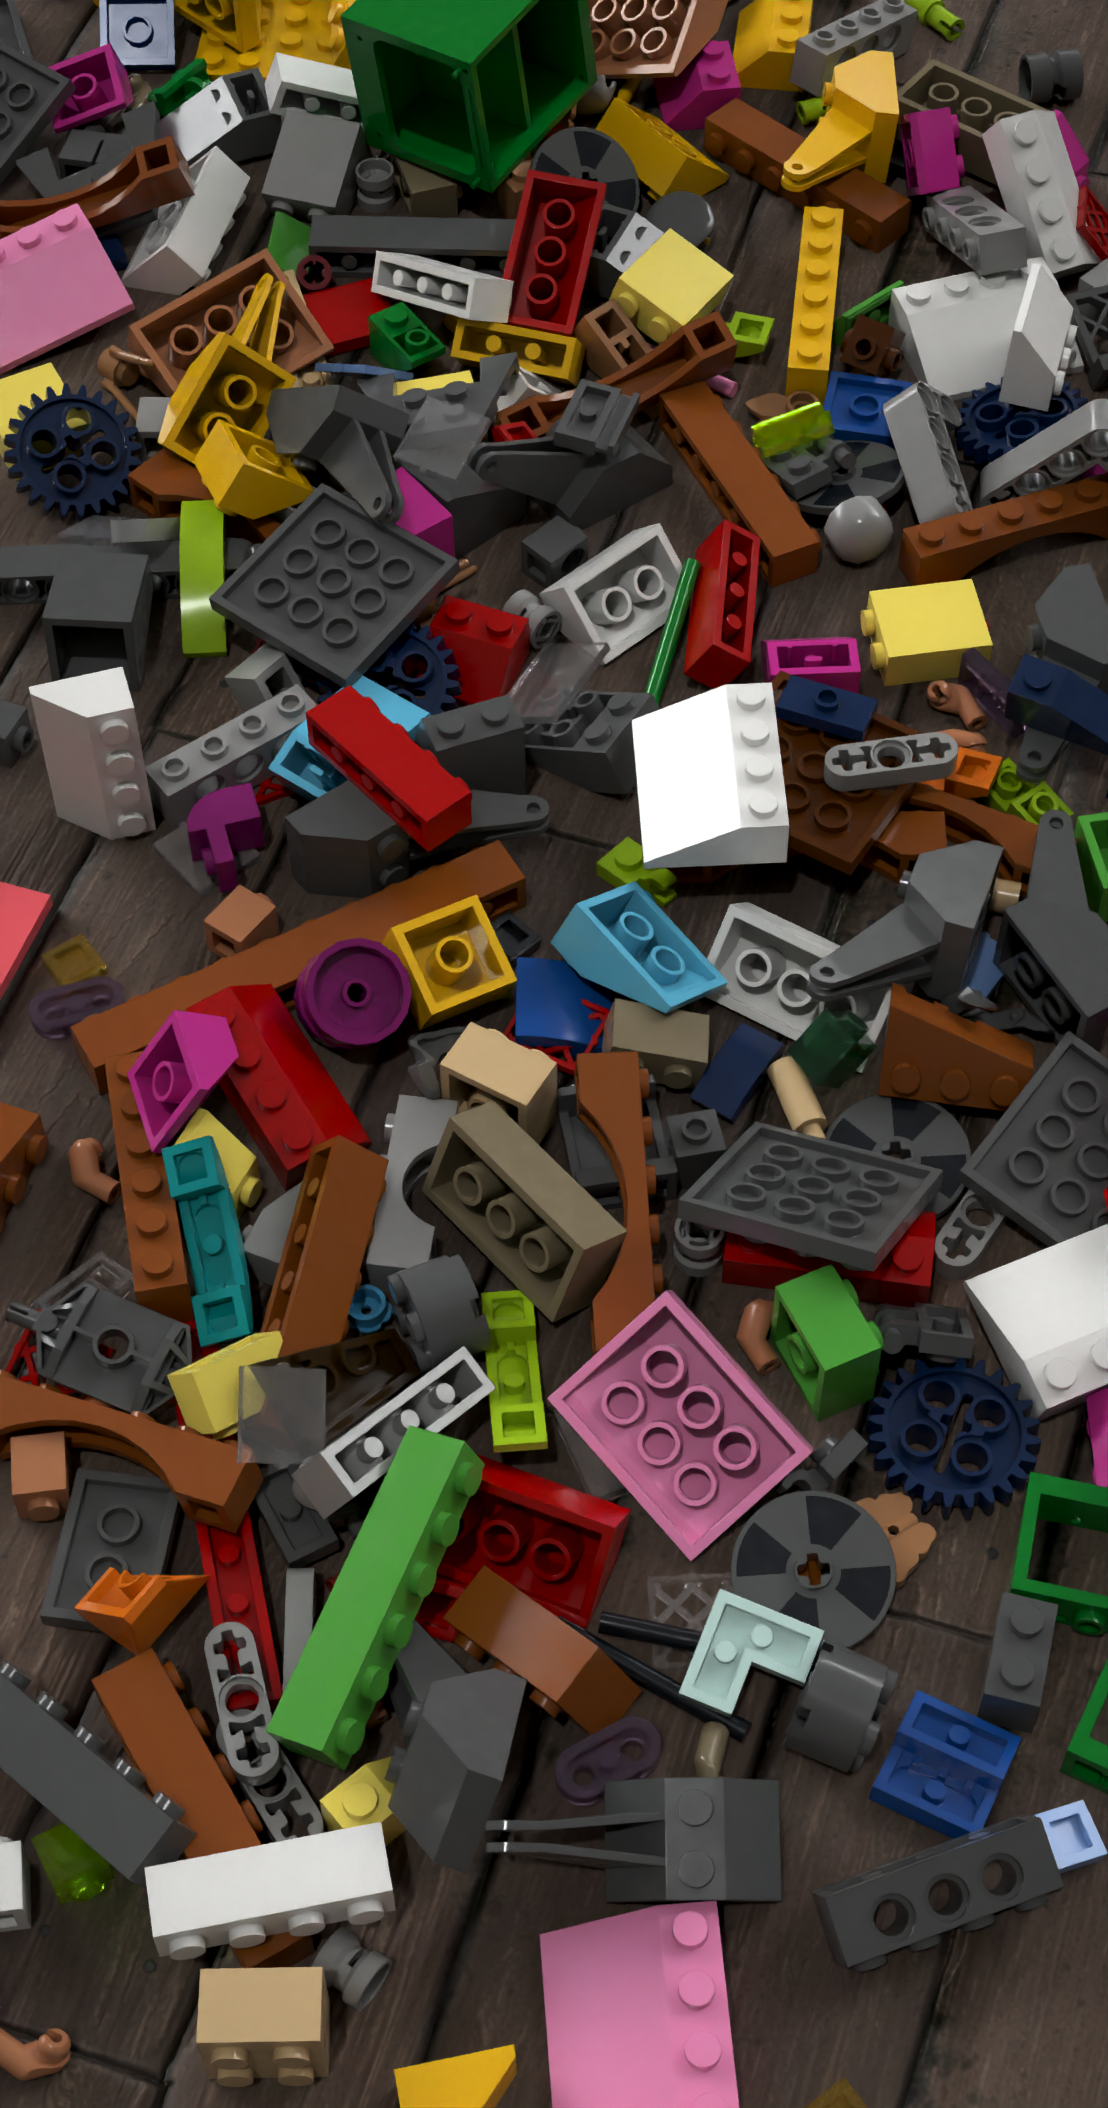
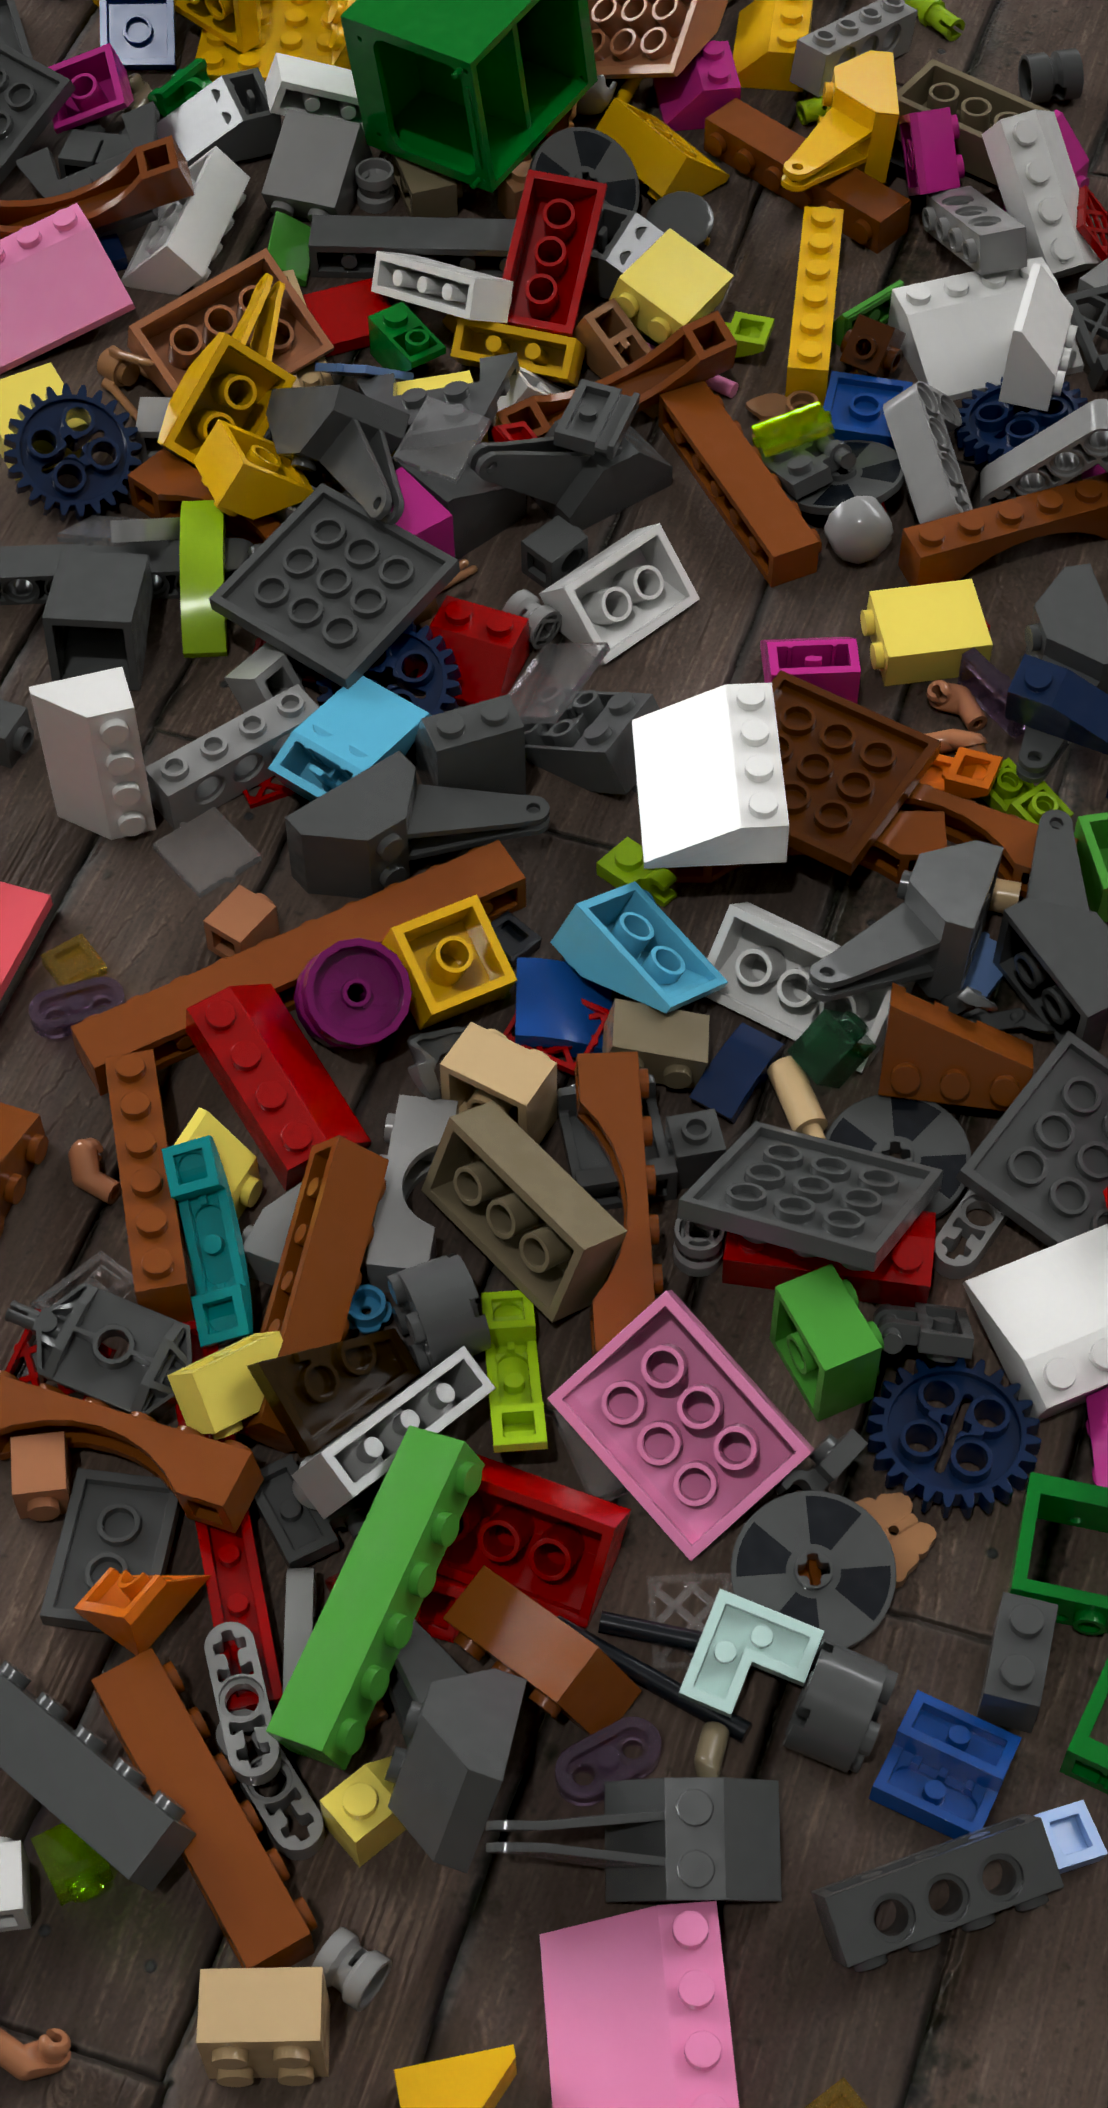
dark pink slope [127,1010,239,1154] -> none
white brick [144,1822,396,1960] -> none
magenta brick [187,782,265,893] -> none
clear piece [237,1362,326,1470] -> none
dark red bush [296,255,332,294] -> none
red brick [306,685,473,852] -> none
green bar [644,558,701,706] -> none
red brick [684,519,761,689] -> none
nougat arm [736,1298,781,1376] -> none
dark blue plate [775,675,878,742] -> none
light grey beam [823,732,958,792] -> none

